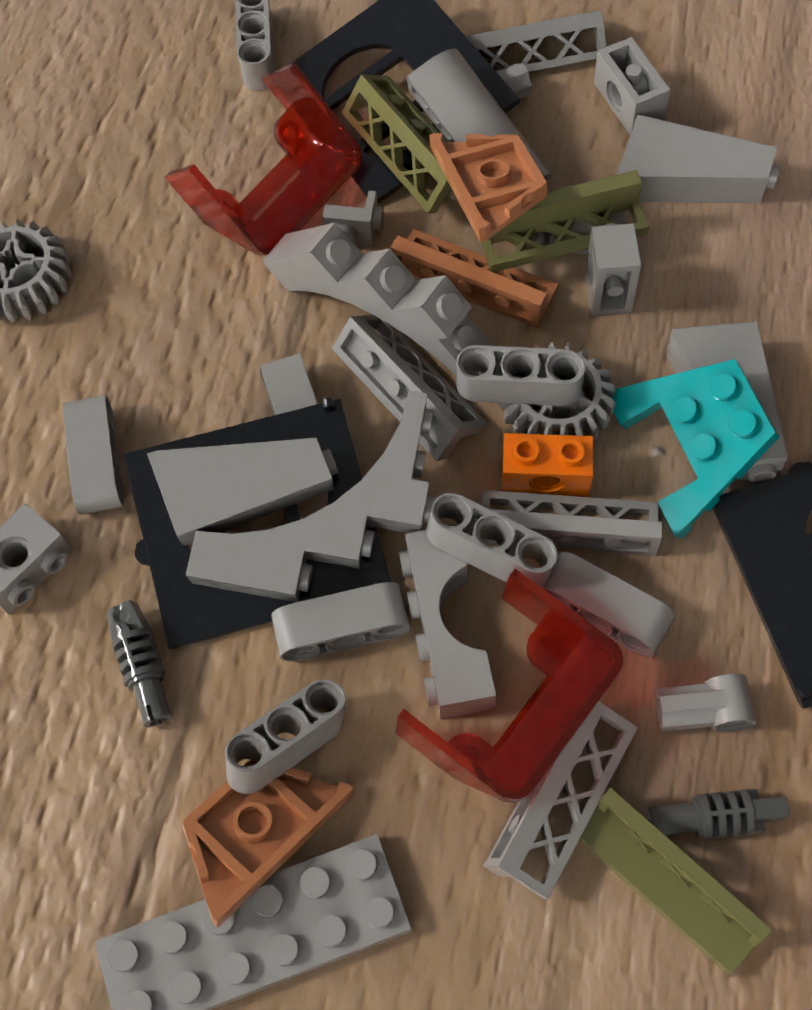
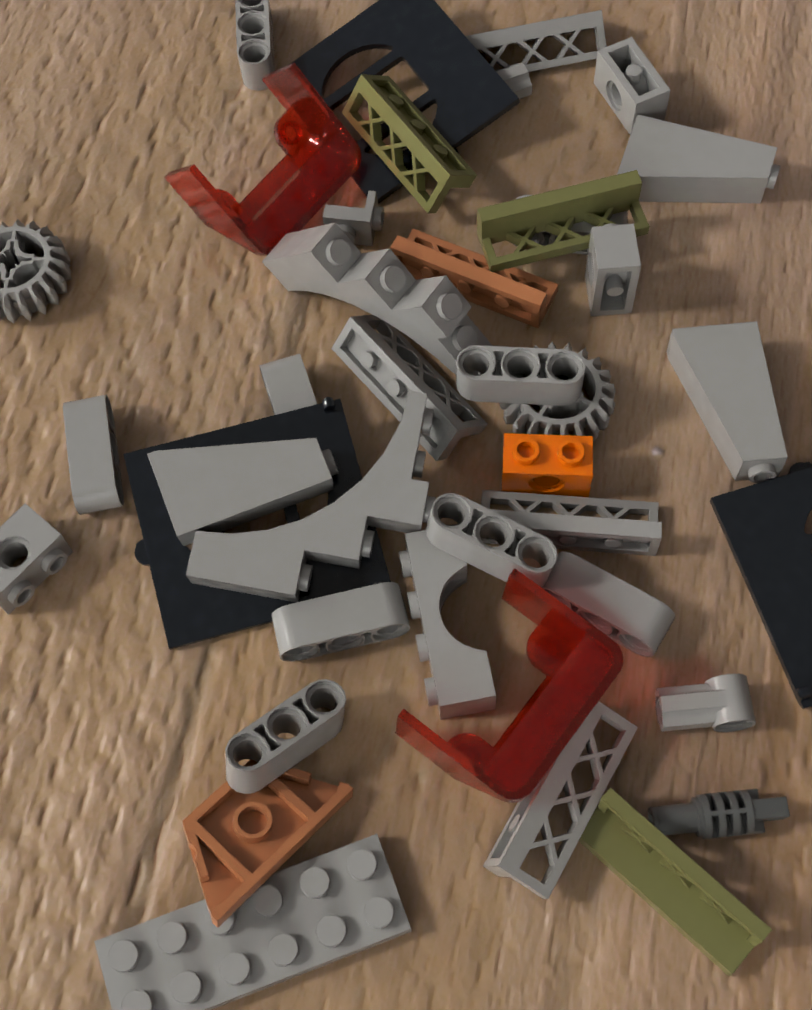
dark grey hinge [107,600,173,728] -> none
light grey brick [407,49,552,180] -> none
nougat wing [429,133,547,242] -> none
teal wing [612,359,780,539] -> none

